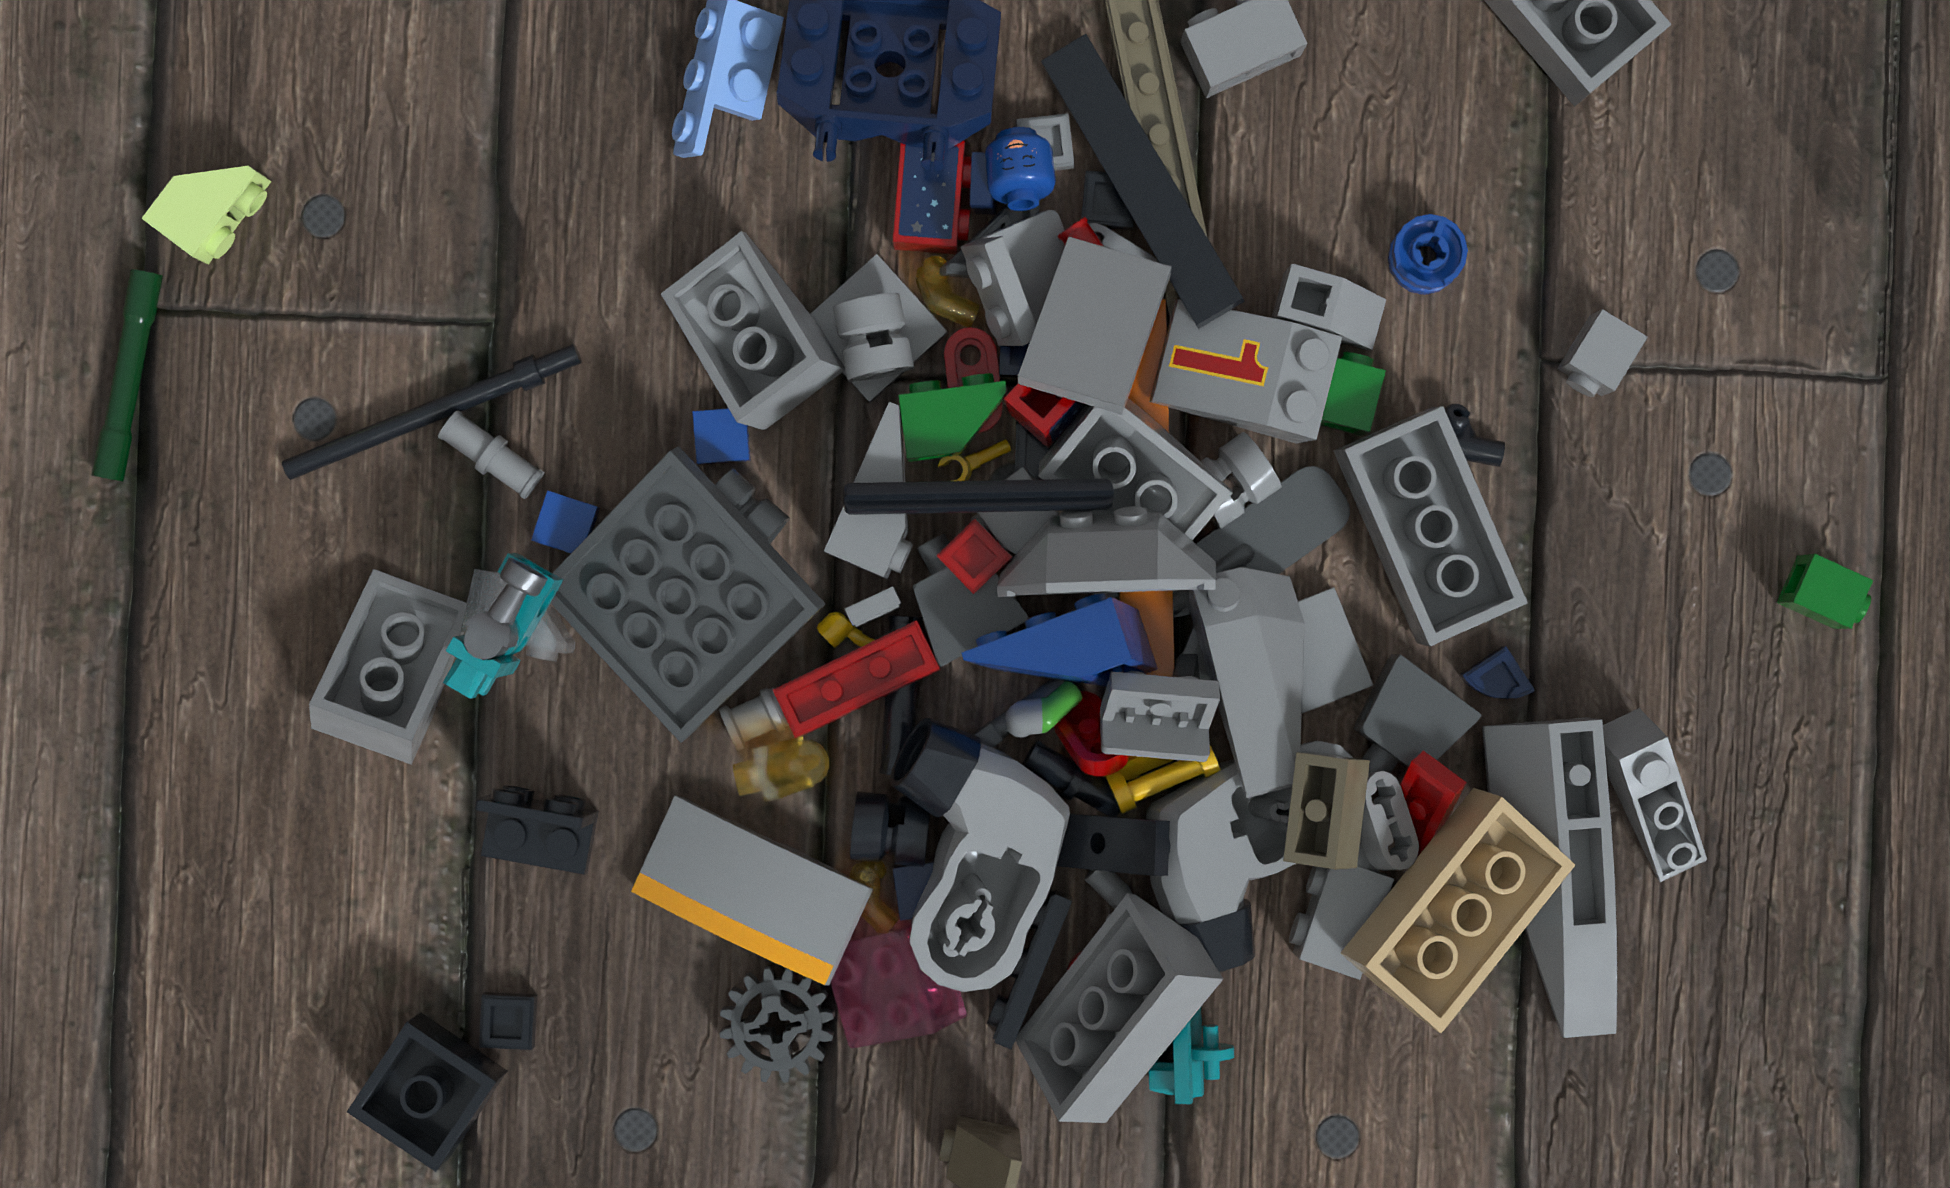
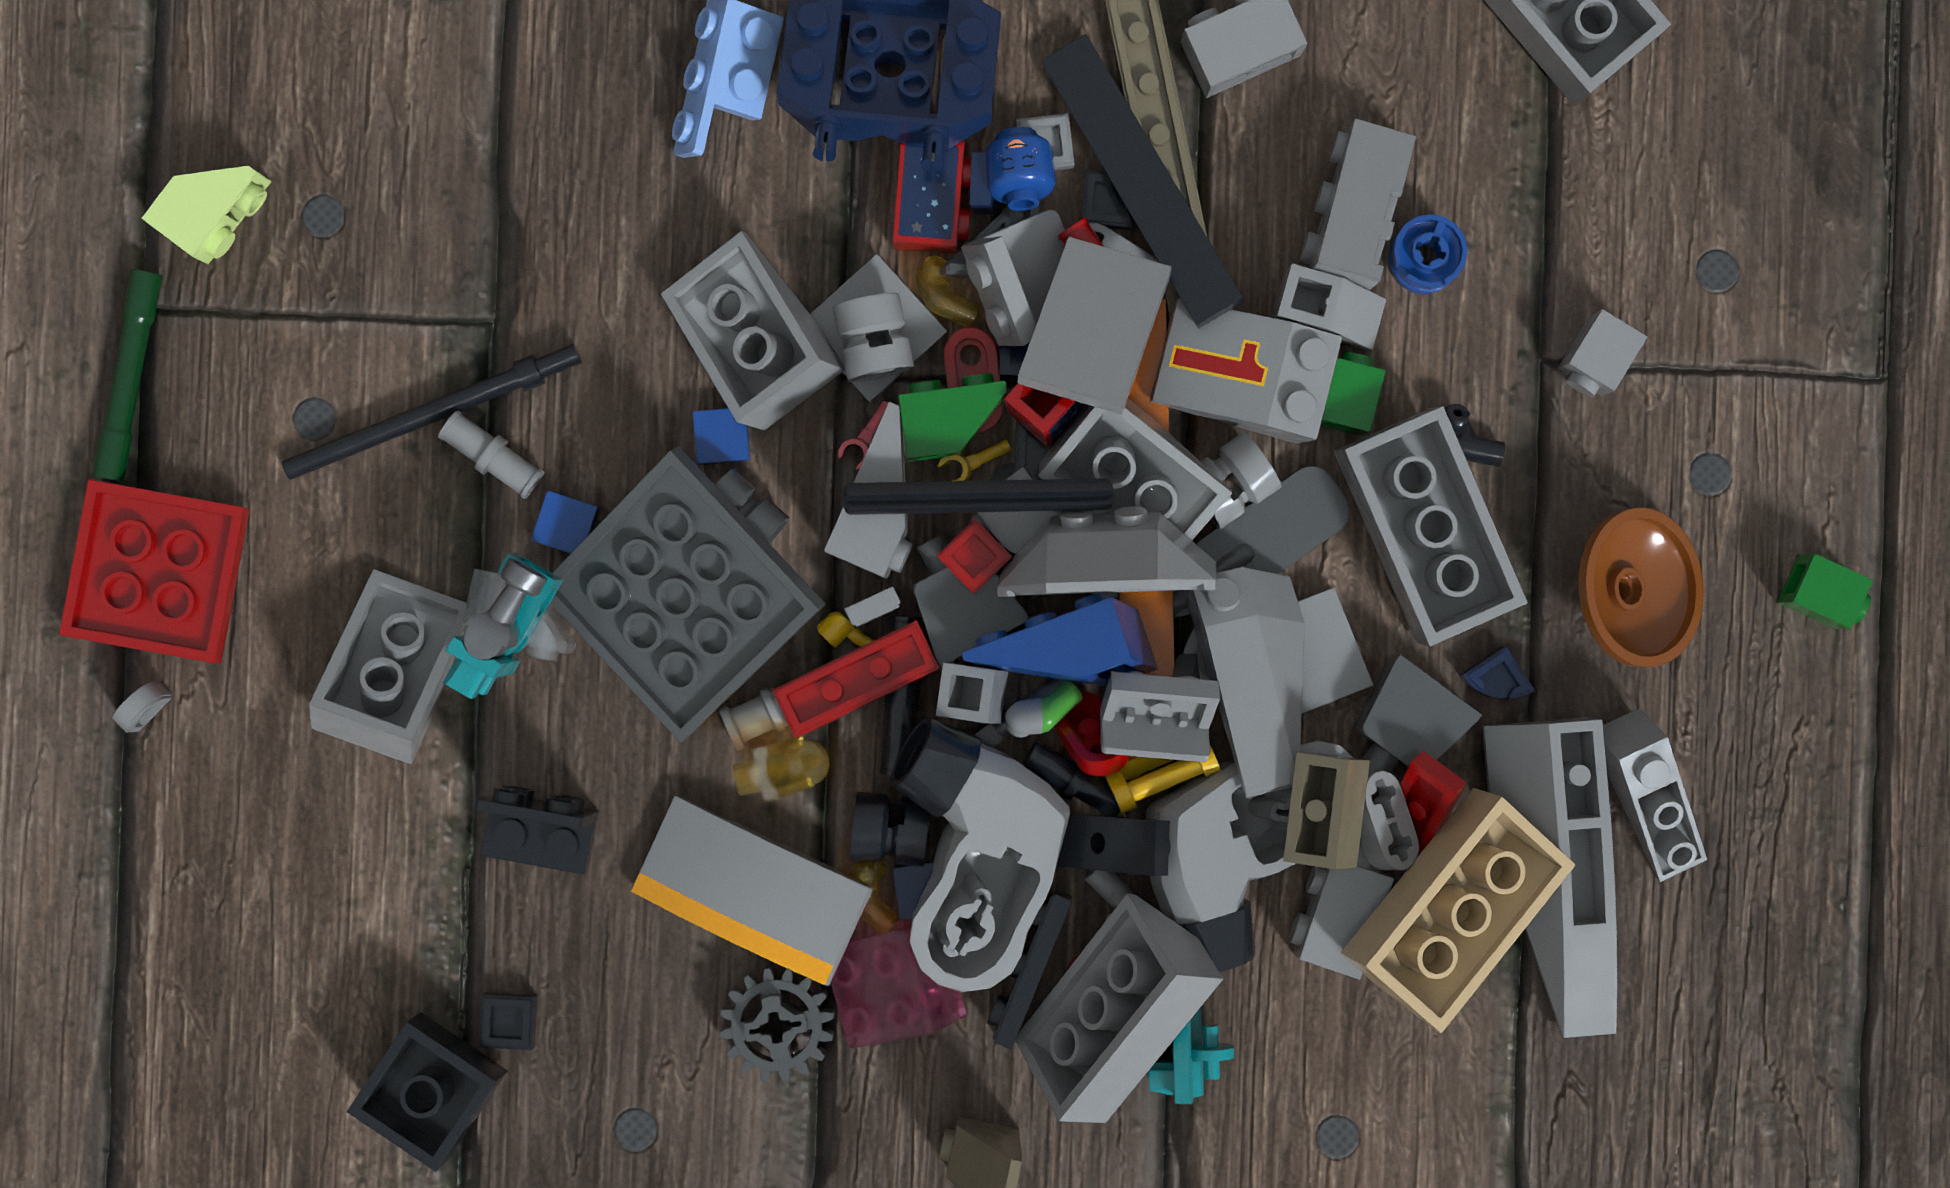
none -> red plate [59,479,250,664]
none -> light grey tile [112,681,173,733]
none -> coral hand [838,401,888,470]
none -> light grey brick [936,662,1008,724]
none -> light grey wedge [1299,118,1416,291]
none -> dark orange dish [1578,508,1704,668]

